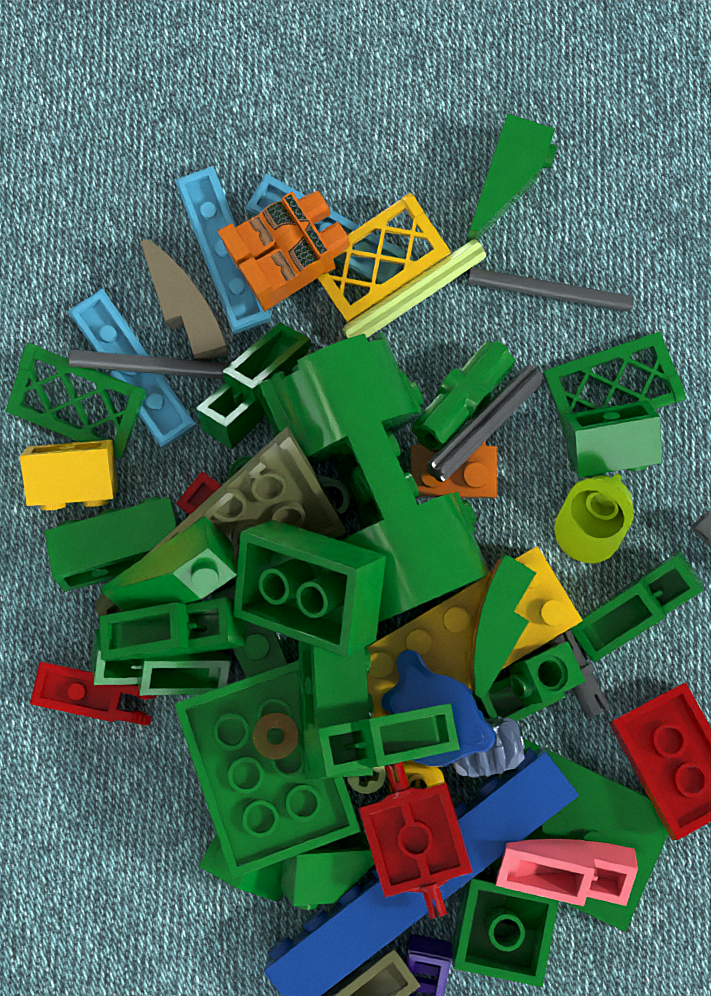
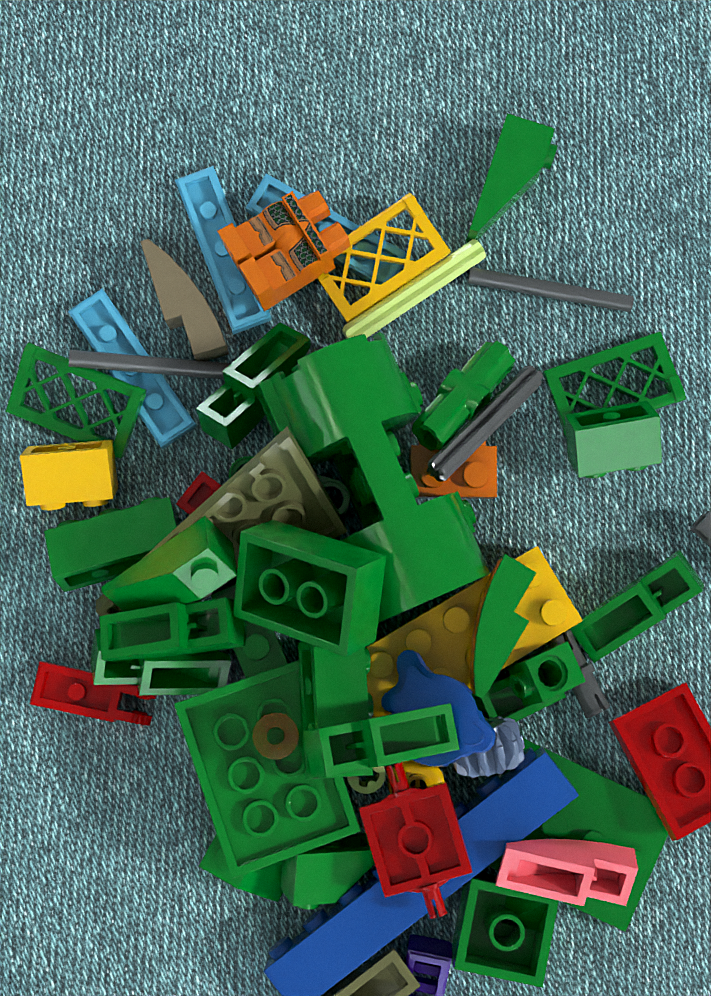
lime piece [554,473,634,563] -> none

